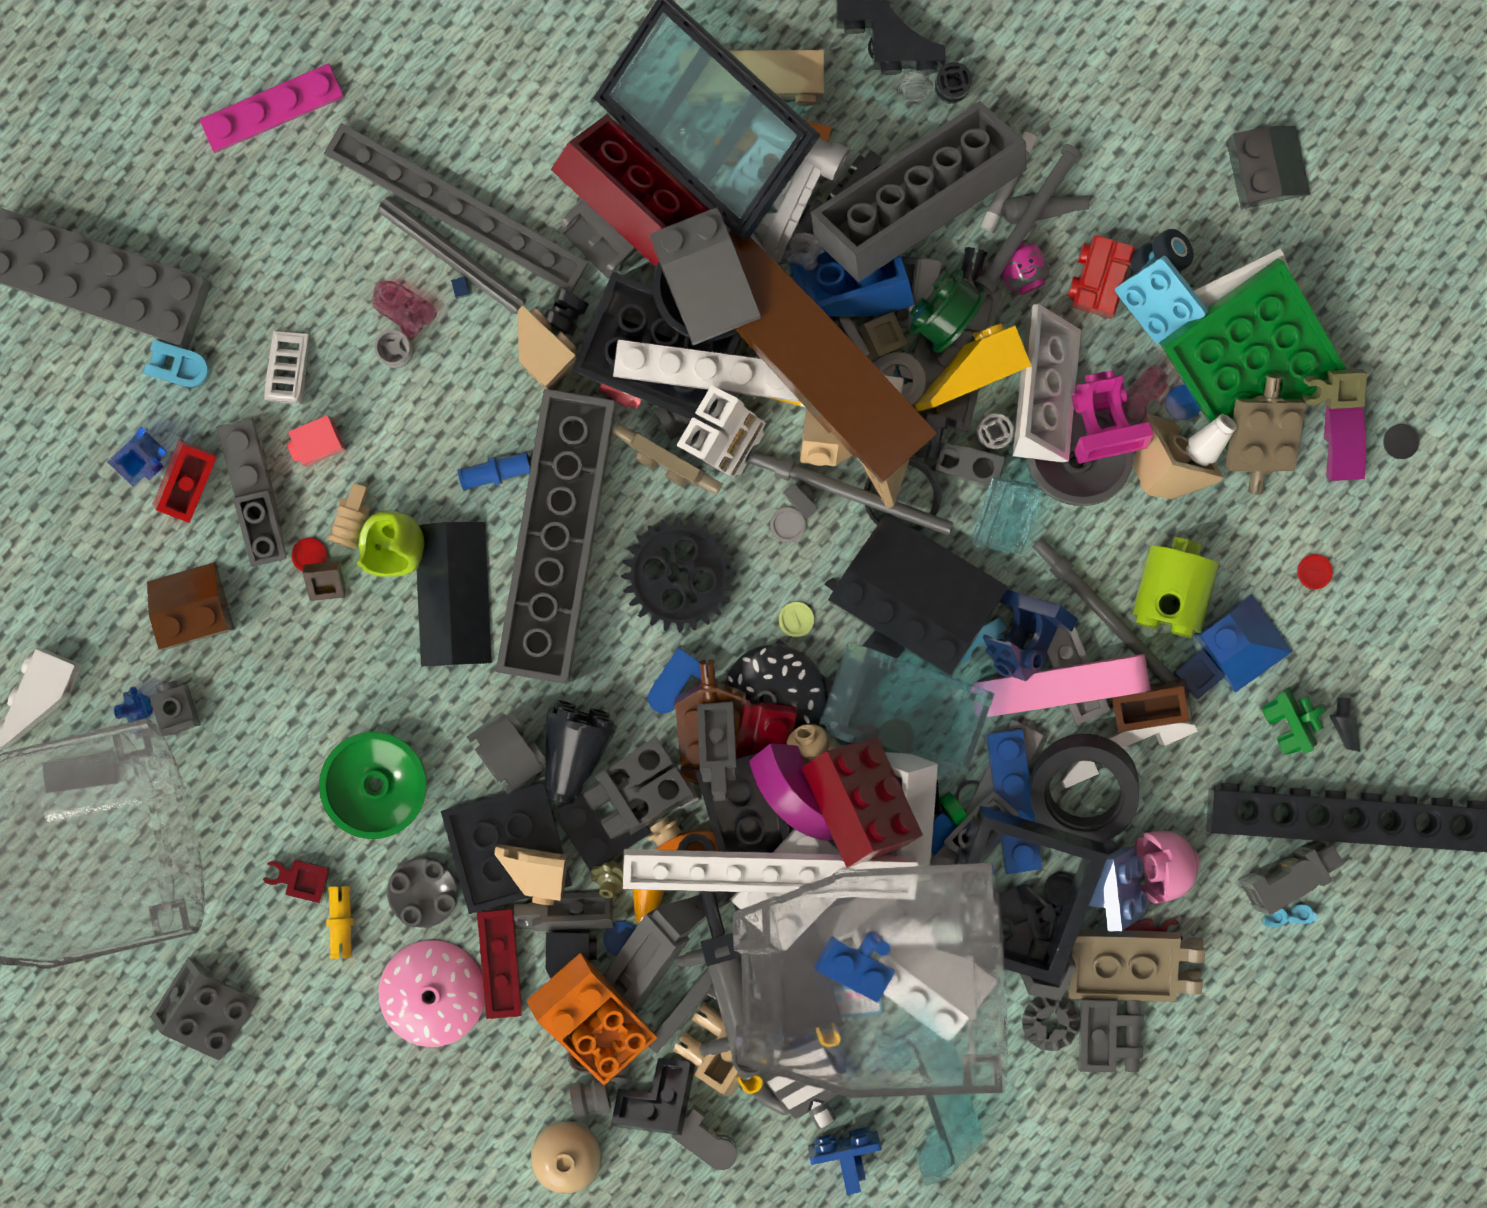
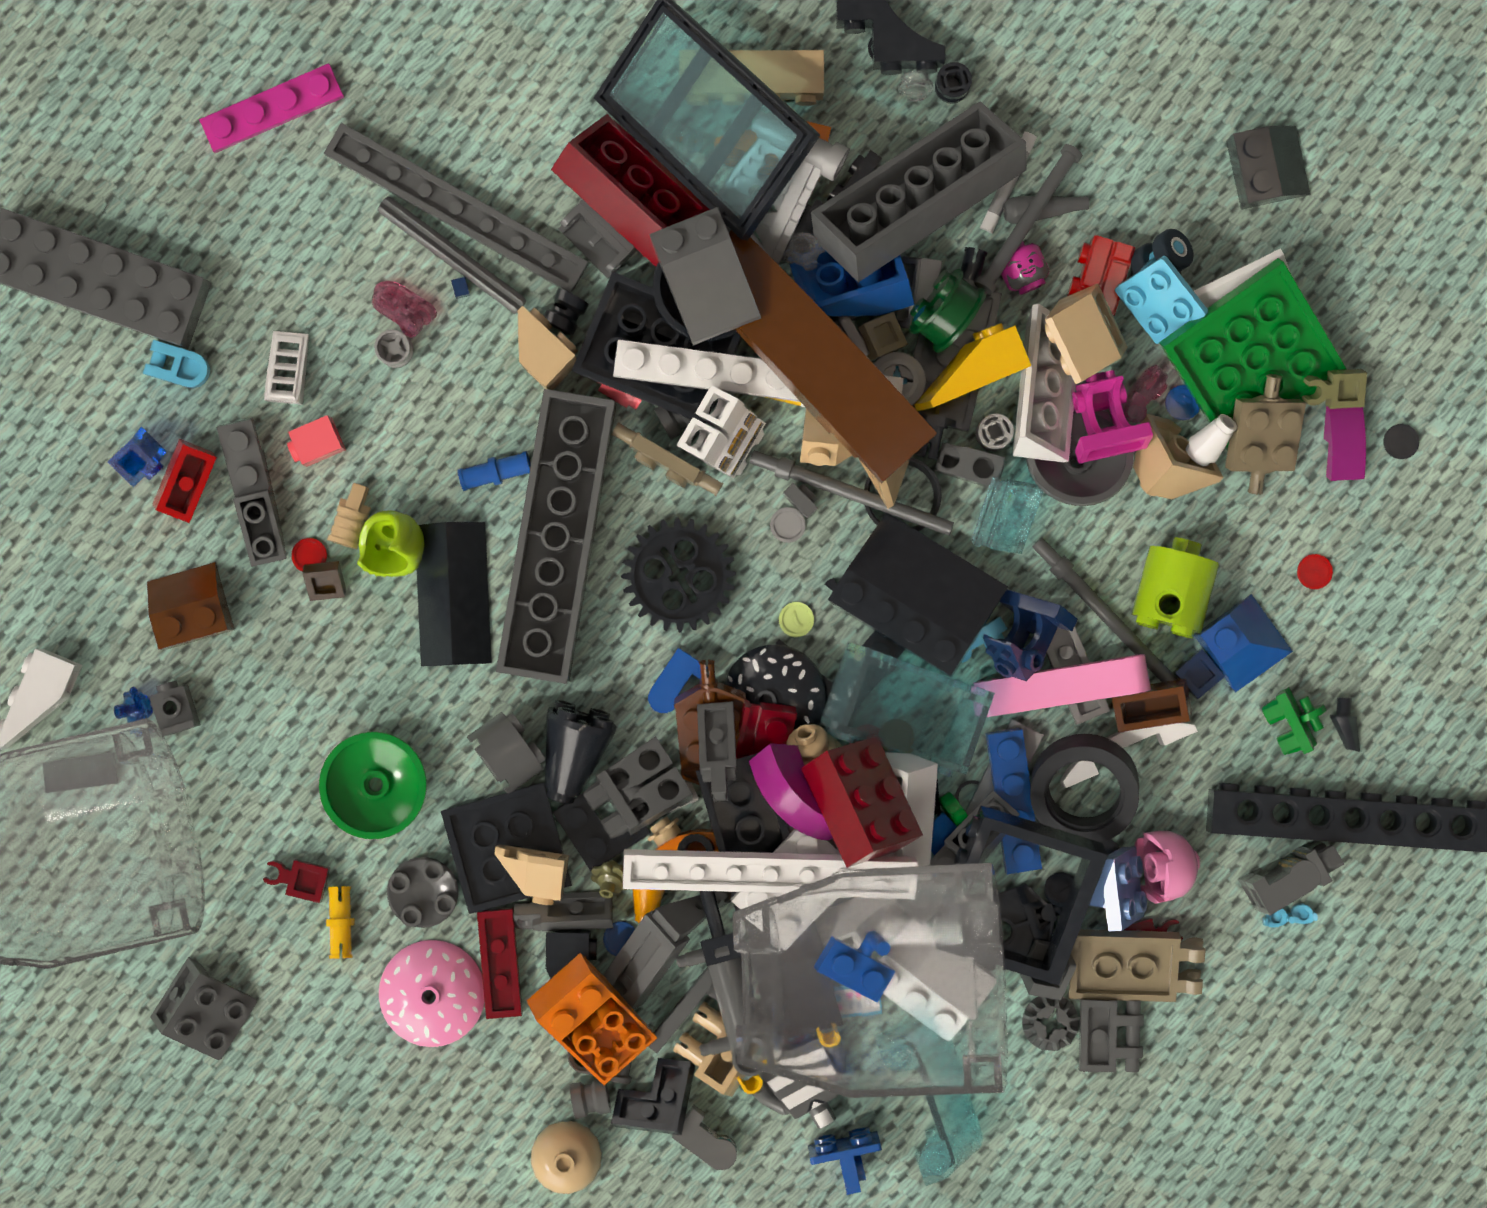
none -> tan slope [1045,284,1128,384]

